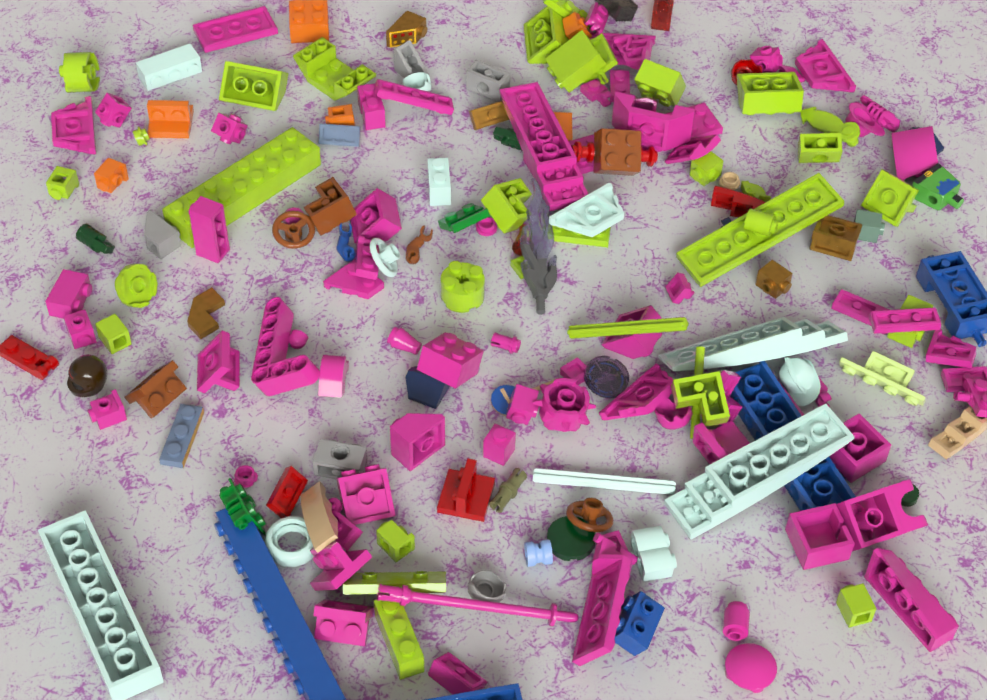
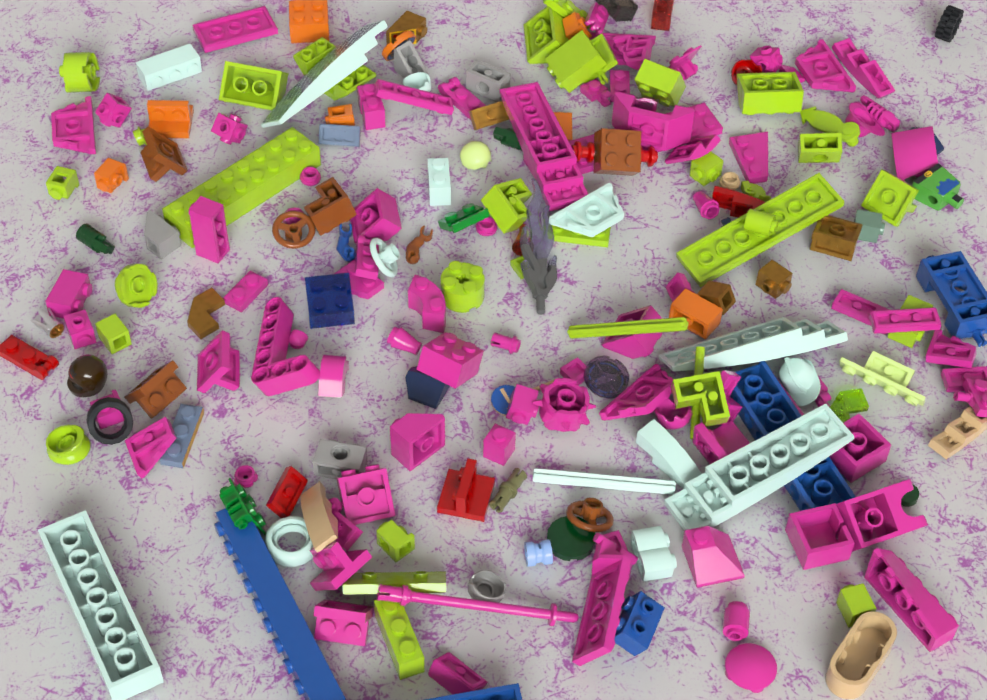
none -> flat silver piece [31,308,64,338]
none -> lime piece [46,425,91,465]
none -> black tyre [86,397,133,445]
none -> dark pink wing [125,417,176,479]
none -> dark orange bracket [140,127,188,182]
none -> dark pink plate [223,271,268,313]
none -> light aqua slope [261,20,388,128]
none -> dark pink plate [300,167,321,186]
none -> clear blue piece [305,273,355,329]
none -> orange tile [382,30,416,61]
none -> dark pink brick [408,275,446,333]
none -> dark pink plate [438,77,486,120]
none -> yellowish green hair [460,141,492,170]
none -> light aqua slope [636,419,702,489]
none -> dark pink hinge [668,45,702,80]
none -> orange brick [669,288,723,340]
none -> slope [682,526,745,588]
none -> dark pink cone [693,191,720,219]
none -> pearl gold brick [697,281,736,315]
none -> dark pink wing [729,132,768,184]
none -> tan plant [825,611,897,699]
none -> clear neon green tile [829,388,869,423]
none -> dark pink slope [831,38,895,98]
none -> black tyre [935,5,964,43]

